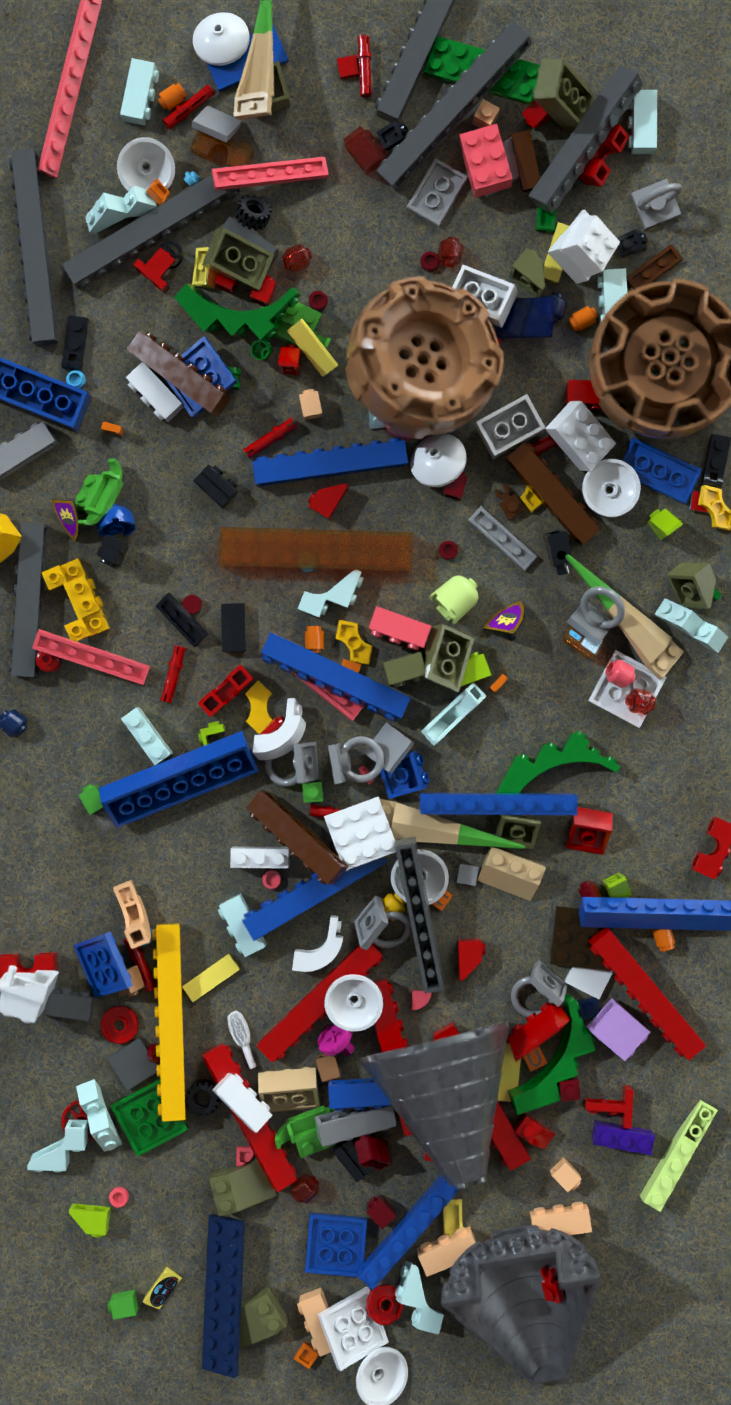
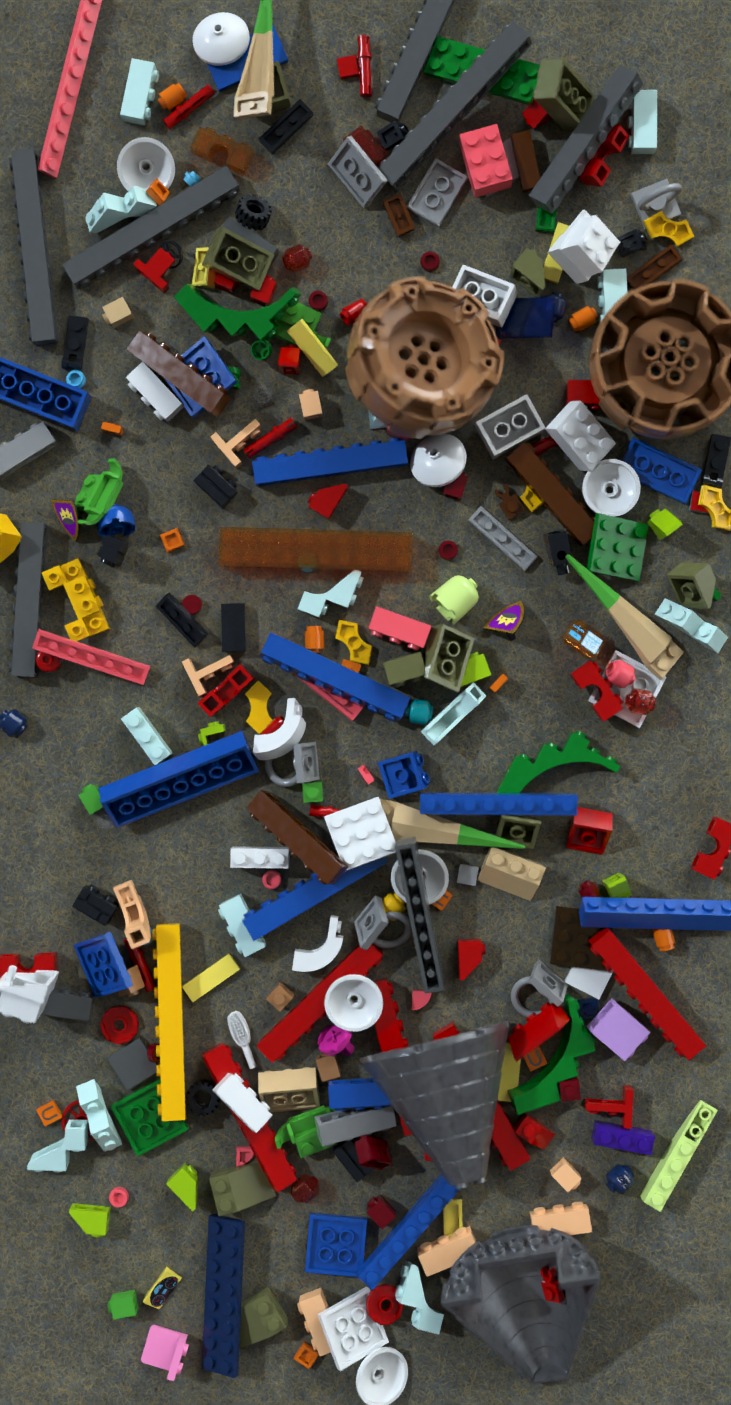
red pin [160,645,186,703] -> none
light grey tile [191,105,242,142] -> none
coral plate [211,157,329,191] -> none
light grey tile [328,736,384,784] -> none
light grey tile [363,722,415,774] -> none
clear red head [437,237,464,268] -> none
light nougat brick [473,99,500,128] -> none
light grey tile [567,586,625,646] -> none
none -> orange tile [36,1100,62,1126]
none -> black brick [72,885,119,926]
none -> tan brick [102,297,134,328]
none -> bright pink bracket [141,1325,189,1381]
none -> orange tile [160,528,185,553]
none -> lime slope [166,1163,198,1212]
none -> light nougat bracket [182,655,235,696]
none -> light nougat bracket [211,419,262,469]
none -> black plate [258,99,314,155]
none -> medium nougat brick [266,981,294,1012]
none -> light grey tile [328,136,388,208]
none -> red cone [339,298,367,326]
none -> reddish brown plate [383,193,415,238]
none -> teal head [405,699,433,725]
none -> red arch [570,660,623,722]
none -> green plate [587,513,649,581]
none -> dark blue head [606,1164,635,1194]
none -> yellow tile [643,211,694,247]

